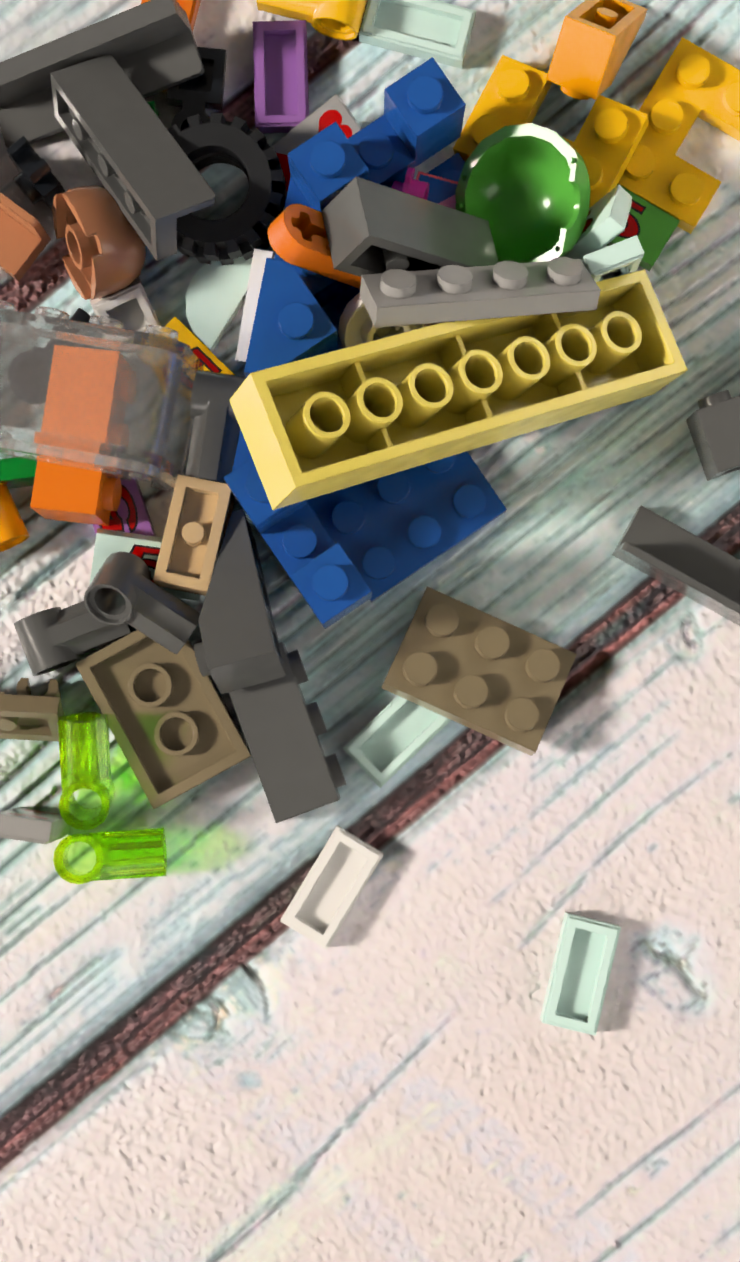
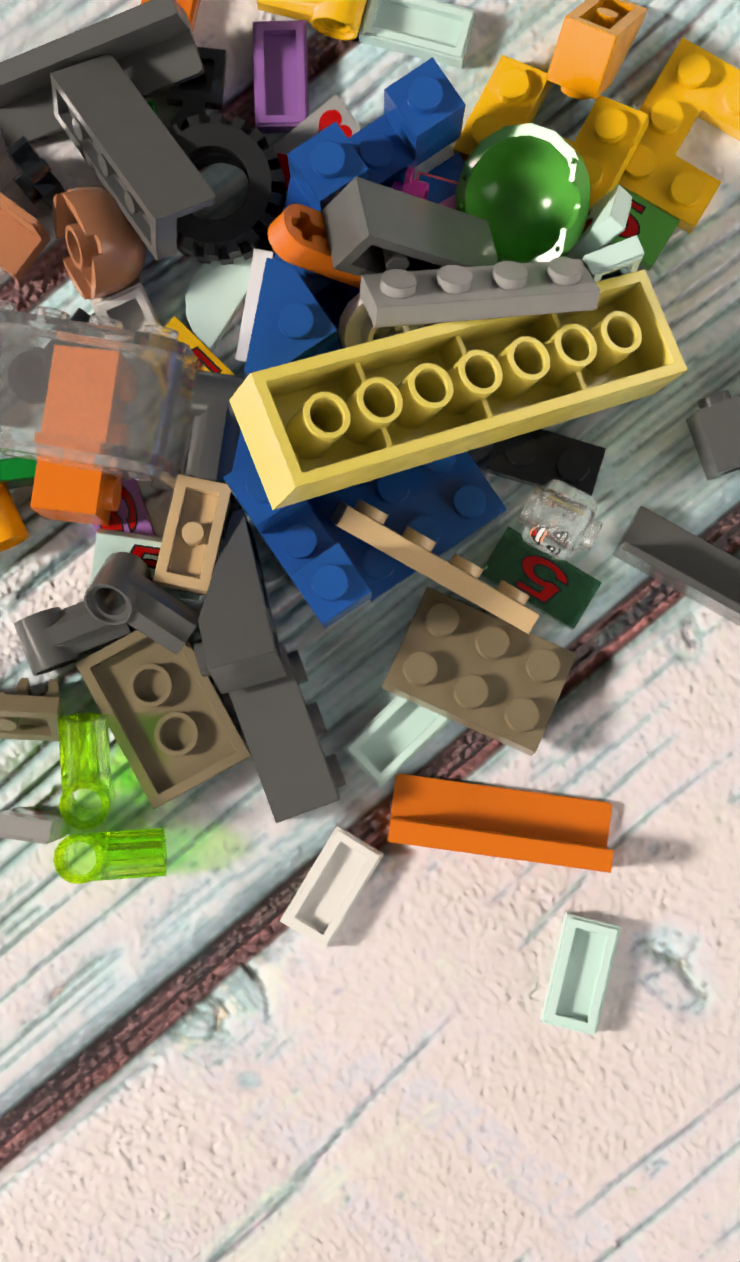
none -> tan plate [329,499,540,634]
none -> orange panel [387,774,614,873]
none -> clear green tile [481,526,602,630]
none -> black plate [485,429,606,503]
none -> clear head [516,479,603,561]

